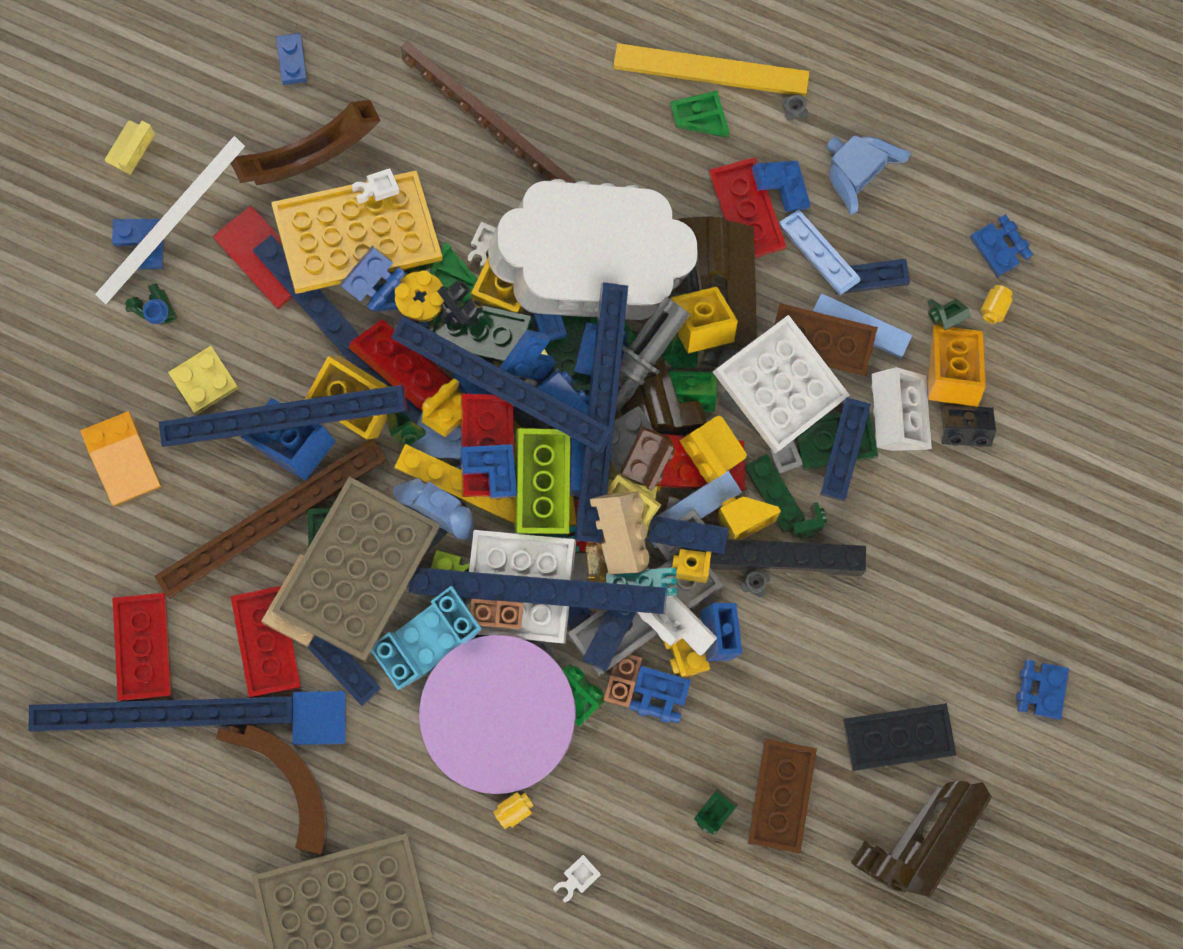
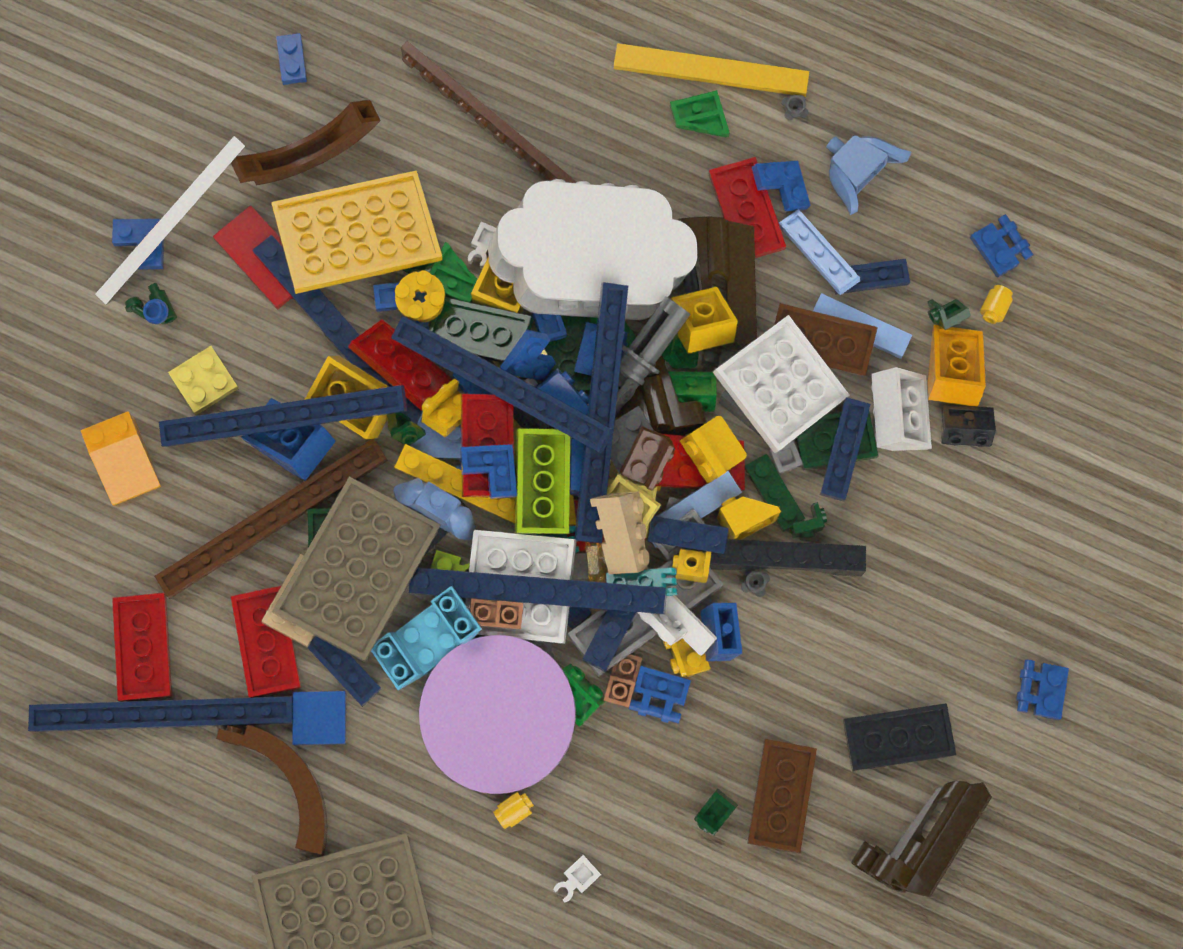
light yellow panel [105,120,155,175] -> none
plate [340,245,406,312] -> none
white plate [352,168,399,203] -> none
black hips [437,281,483,327] -> none

